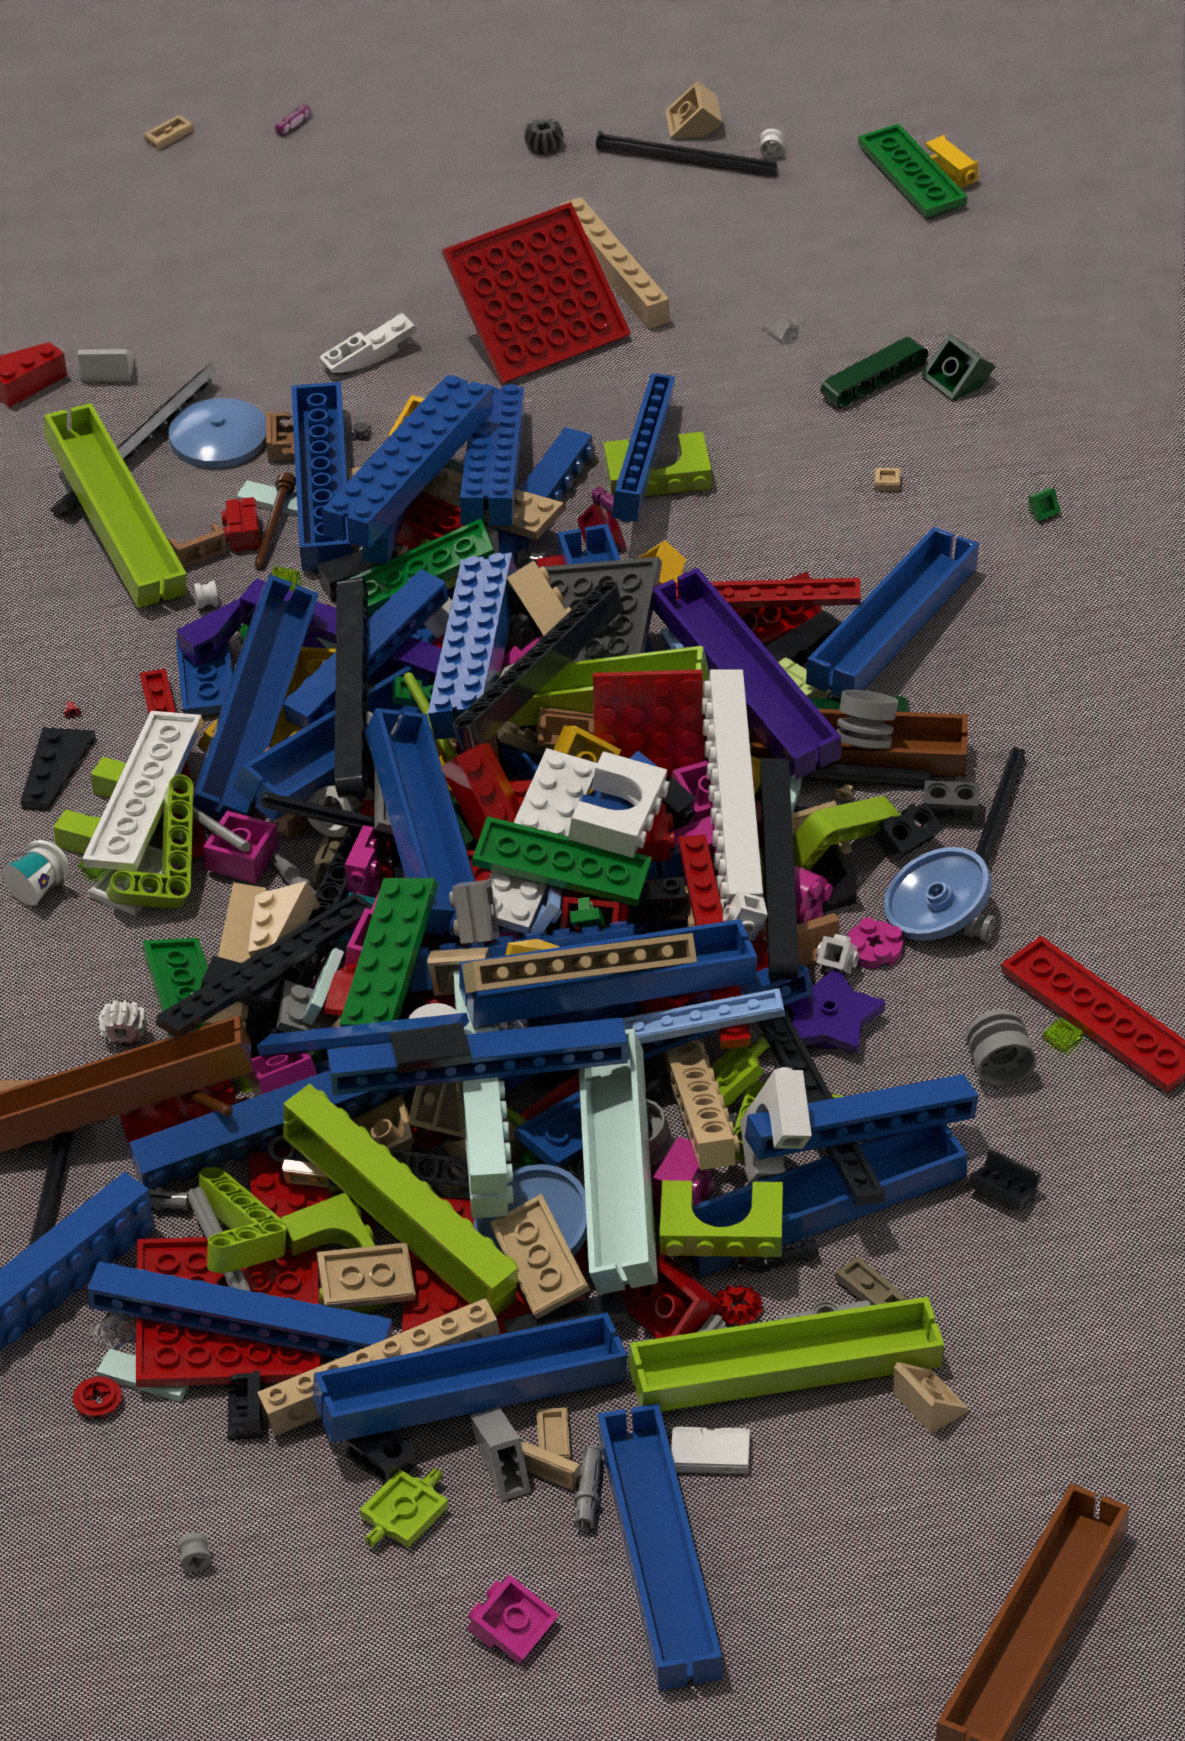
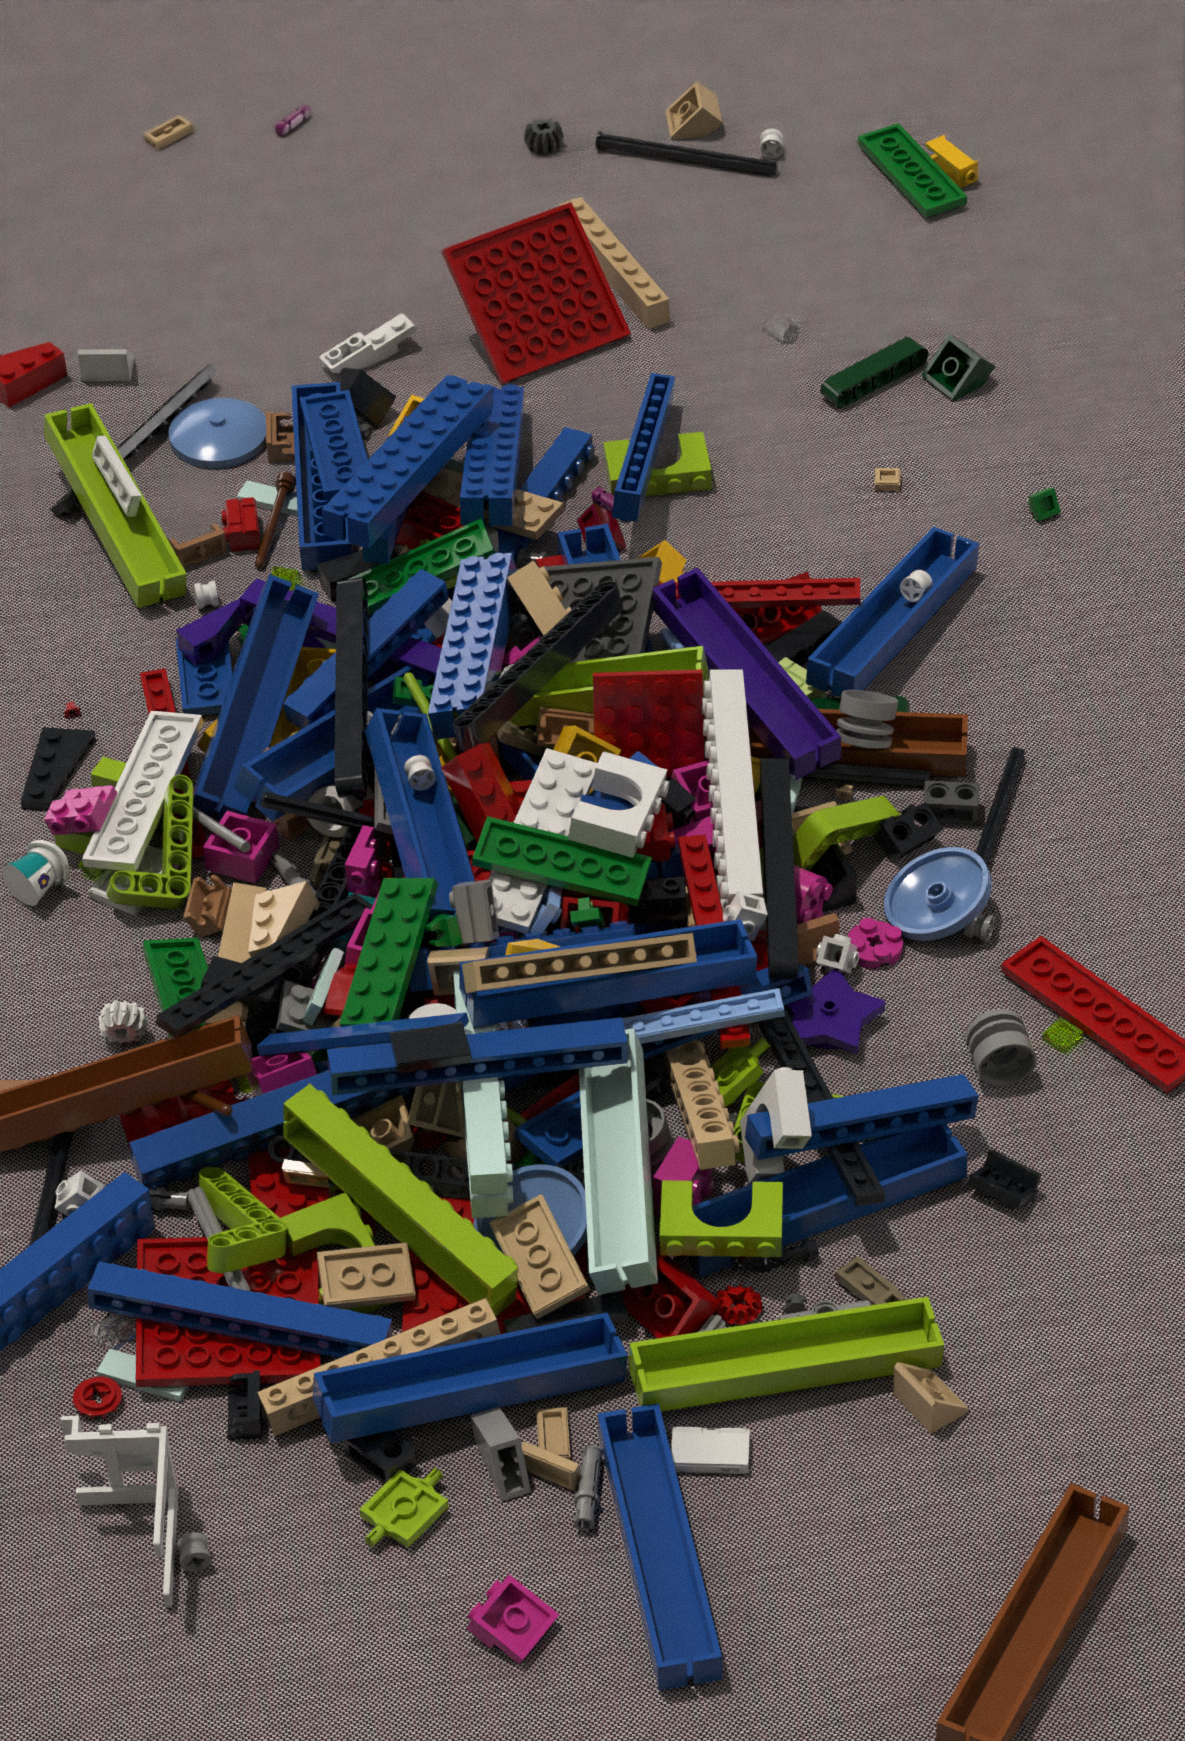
none -> dark pink plate [44,785,117,835]
none -> white brick [55,1170,104,1216]
none -> white piece [60,1416,179,1608]
none -> white tile [92,436,141,517]
none -> medium nougat hinge [183,875,232,938]
none -> blue plate [300,390,368,500]
none -> black slope [340,368,396,429]
none -> white wheel [404,755,436,791]
none -> green tile [426,914,462,947]
none -> dark grey piece [782,1293,807,1314]
none -> white wheel [900,570,933,602]

